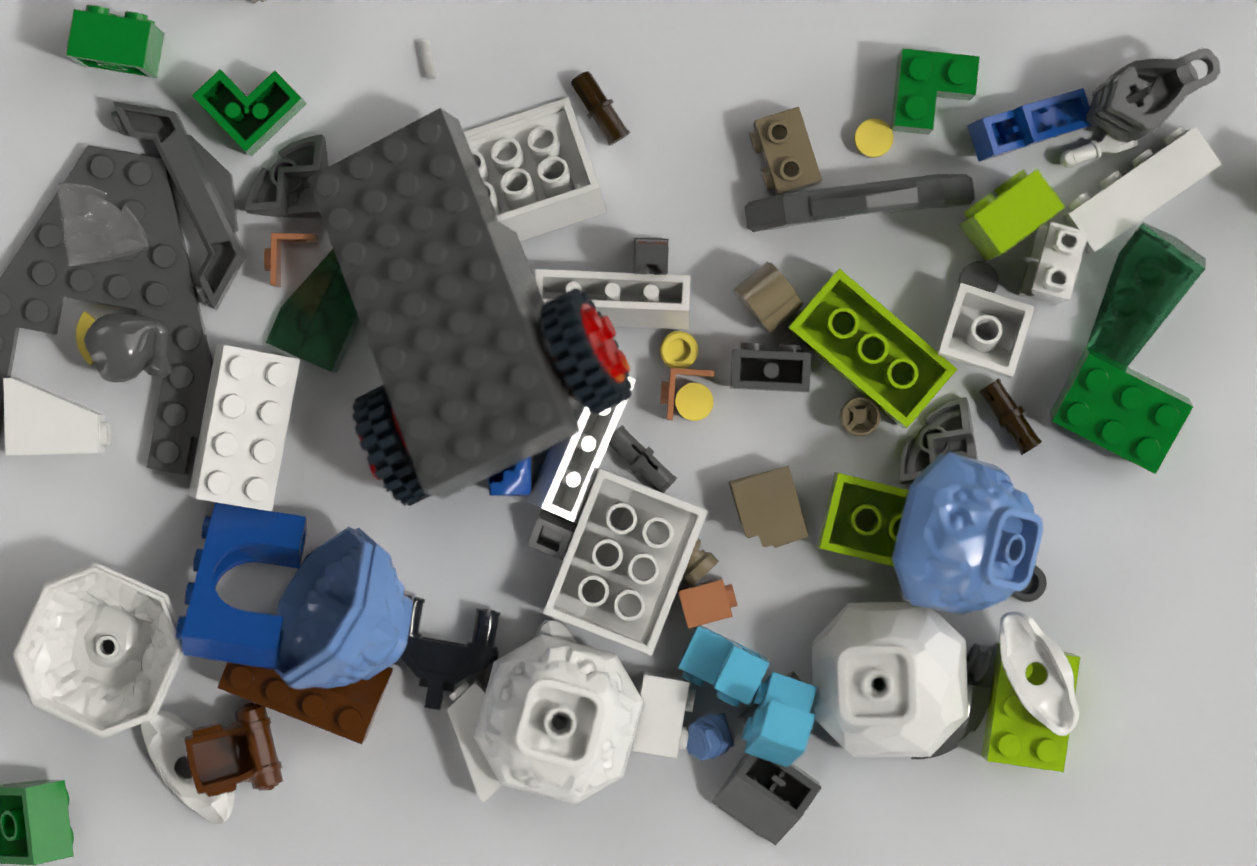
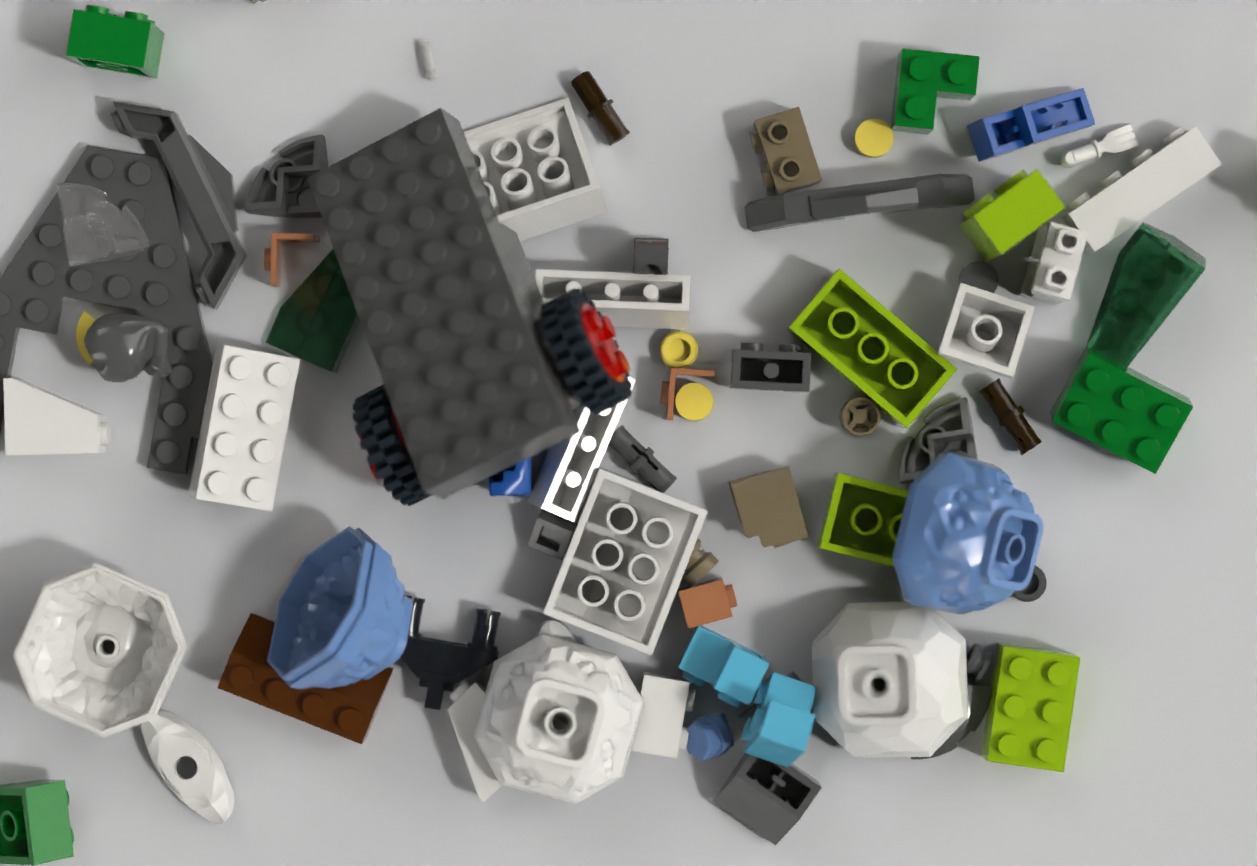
blue arch [176,502,307,670] -> none
reddish brown piece [184,702,283,797] -> none
green brick [192,69,307,156] -> none
dark tan piece [733,261,804,333] -> none
white piece [1000,612,1079,736] -> none
dark grey piece [1086,49,1220,143] -> none

